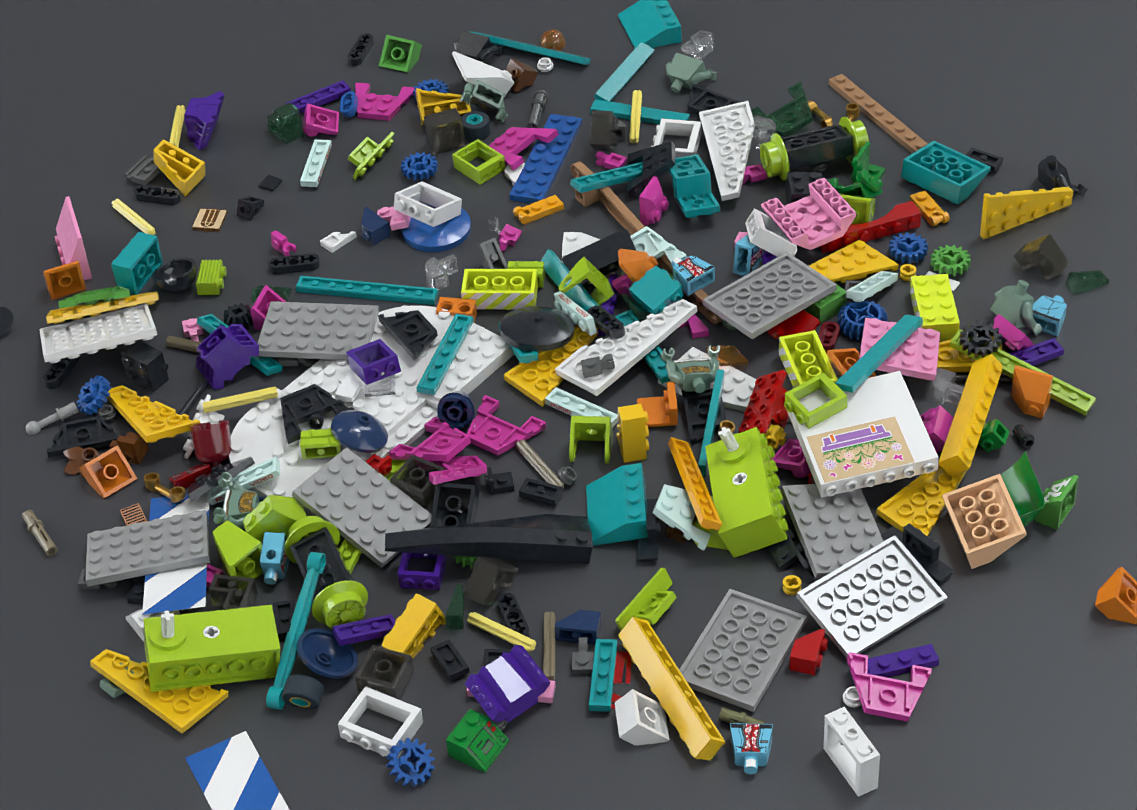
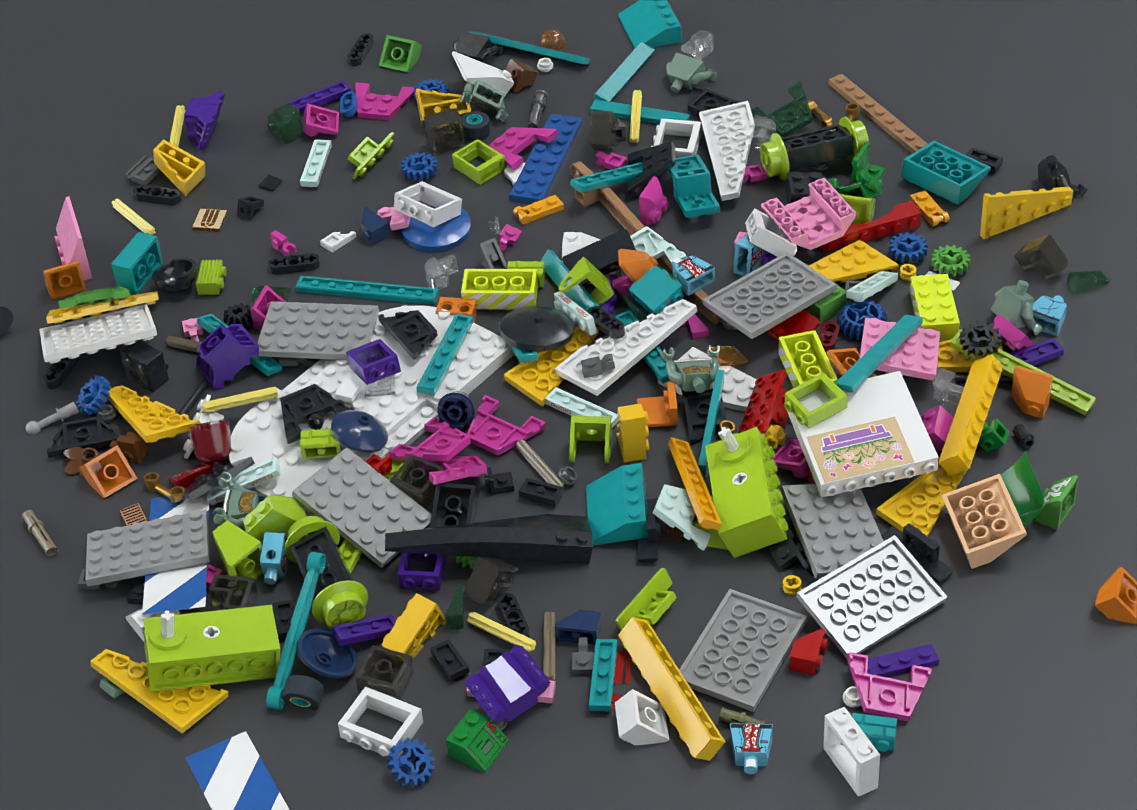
none -> teal brick [852,713,897,752]

